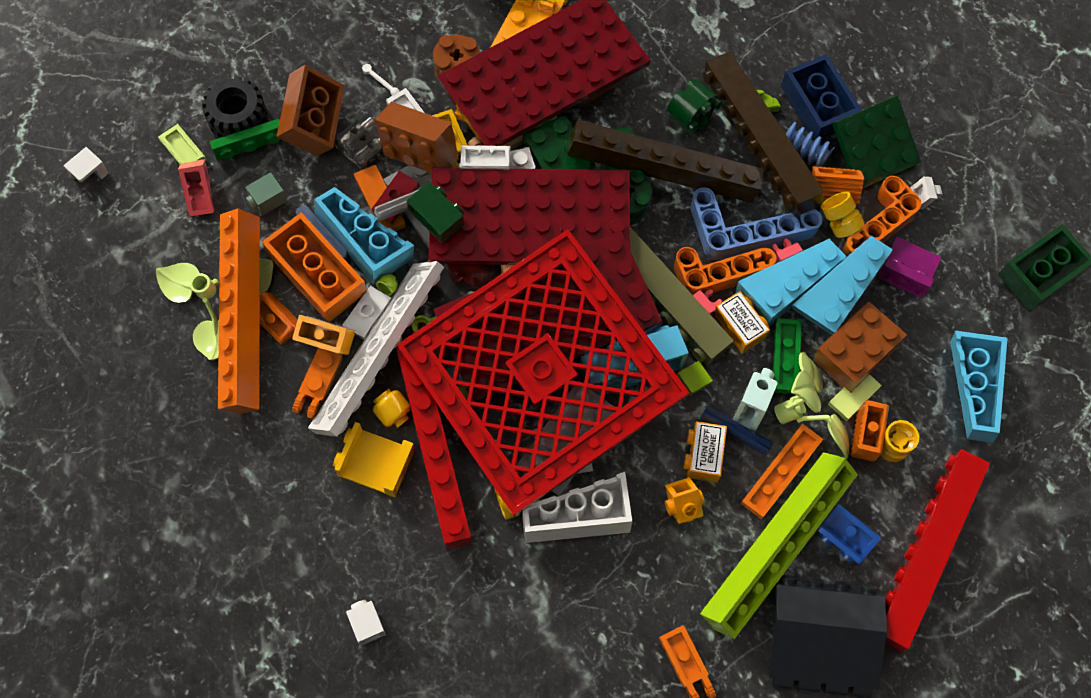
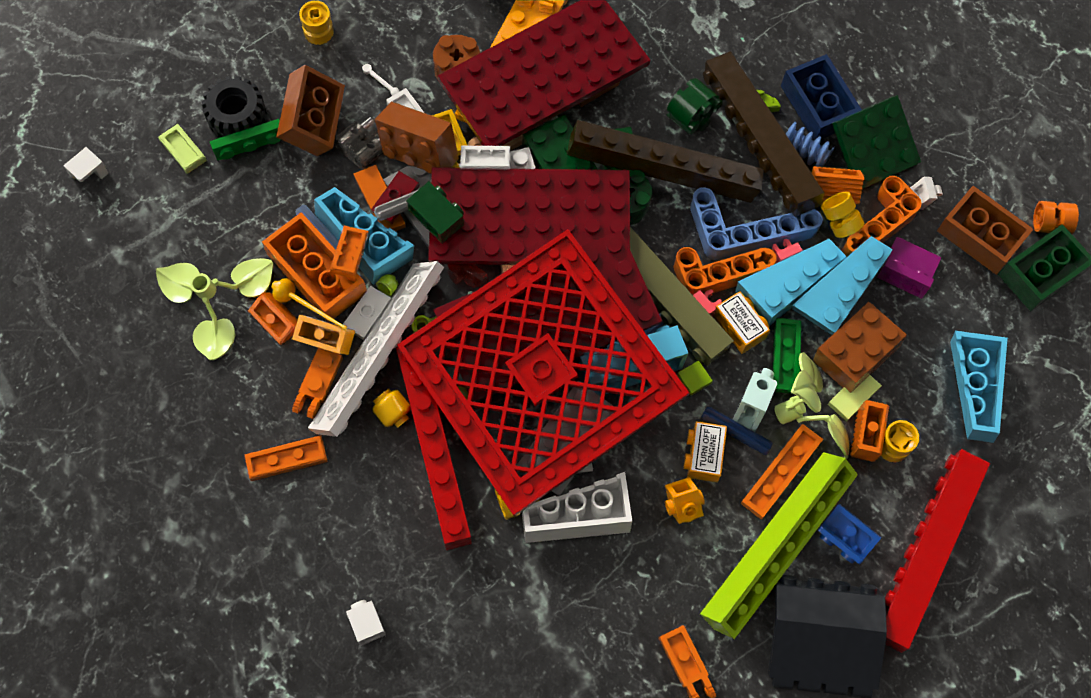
coral arch [178,159,214,217] -> none
orange brick [218,208,260,414] -> none
sand green brick [245,172,287,216] -> none
yellow panel [333,422,415,497] -> none
none -> orange tile [245,435,328,481]
none -> yellow sword [271,278,347,331]
none -> yellow wheel [299,1,334,45]
none -> orange plate [330,225,369,279]
none -> dark orange brick [937,186,1034,275]
none -> orange wheel [1033,201,1079,234]

